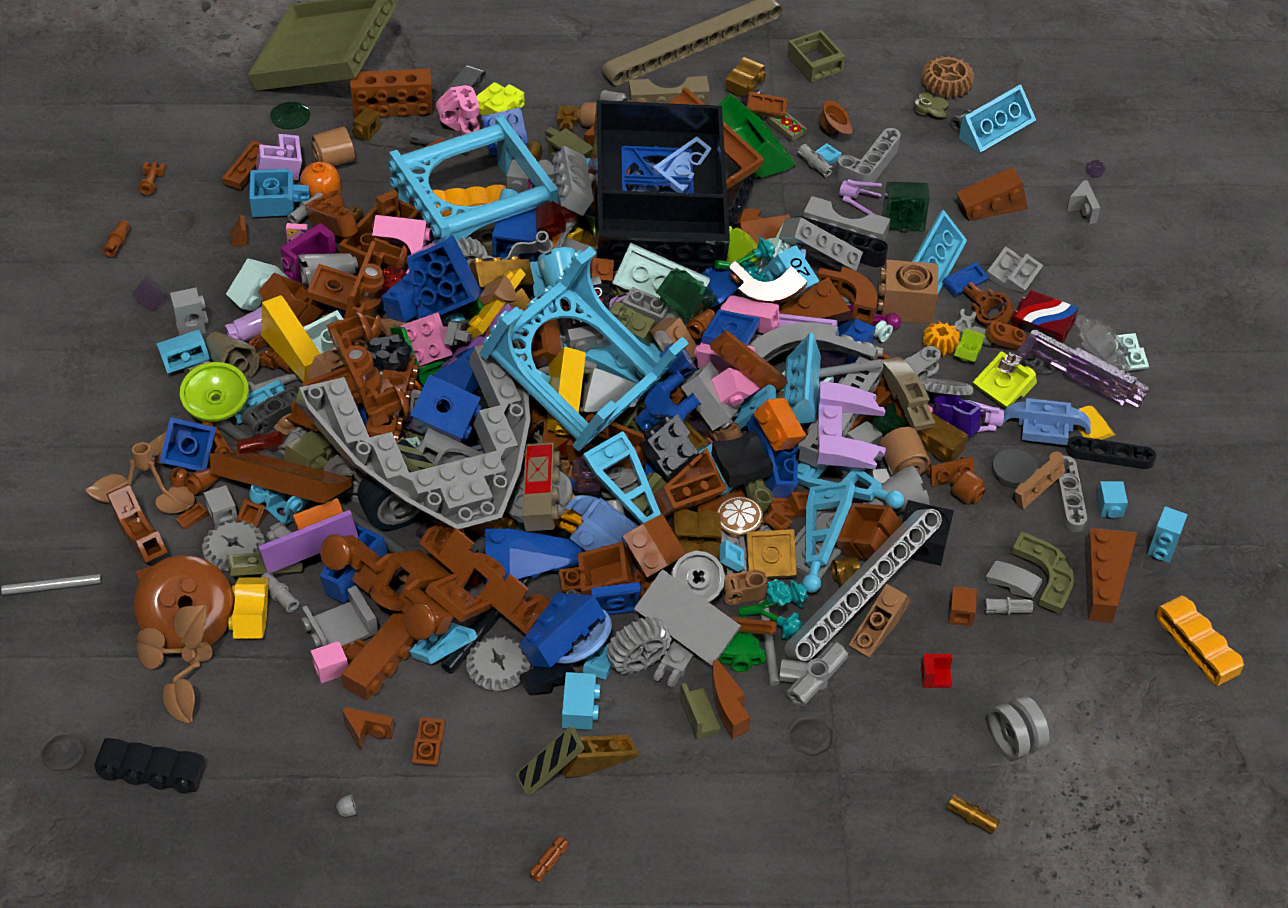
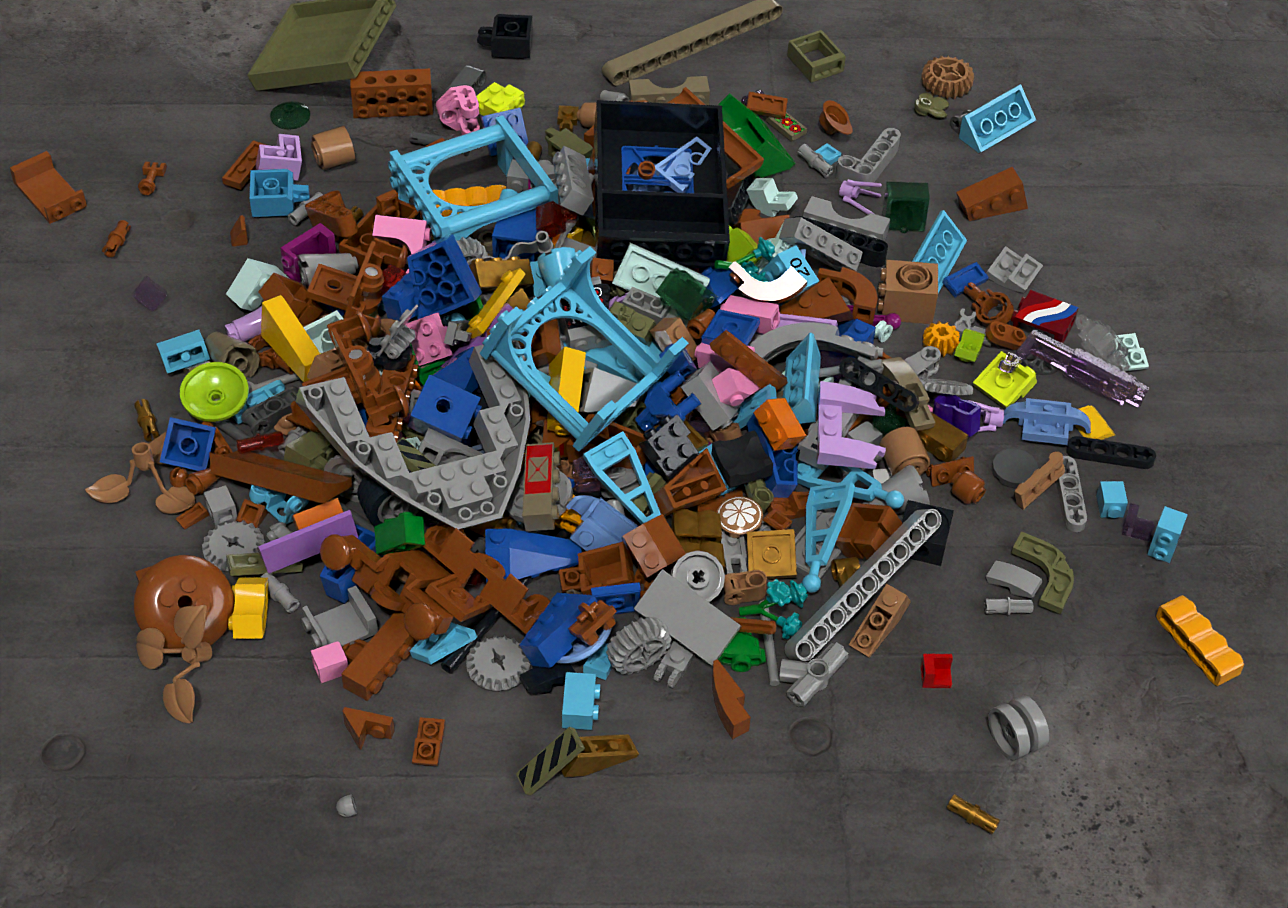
light grey bar [1,574,101,595] -> none
black brick [94,738,206,793] -> none
dark orange arch [106,484,167,562] -> none
light grey brick [170,288,208,336] -> none
tile [286,223,308,243] -> none
orange cylinder [300,162,341,198] -> none
pearl gold brick [352,106,381,142] -> none
medium nougat tile [478,276,517,305] -> none
dark orange axle [529,836,568,882] -> none
olive panel [680,683,720,740] -> none
medium azure plate [720,540,744,572] -> none
pearl gold brick [725,57,766,98] -> none
dark orange brick [948,586,977,627] -> none
light grey slope [1067,180,1100,224] -> none
dark orange wedge [1085,528,1137,623] -> none
clear purple plate [1086,160,1106,178] -> none
none -> dark orange panel [10,151,87,224]
none -> pearl gold pin [134,399,159,441]
none -> green brick [374,512,425,555]
none -> light grey hinge [378,305,418,359]
none -> black hinge [477,14,533,58]
none -> dark orange hips [568,600,617,646]
none -> dark orange hinge [638,161,655,180]
none -> light aqua brick [747,178,798,217]
none -> black beam [839,357,919,412]
none -> clear purple panel [1122,503,1154,542]

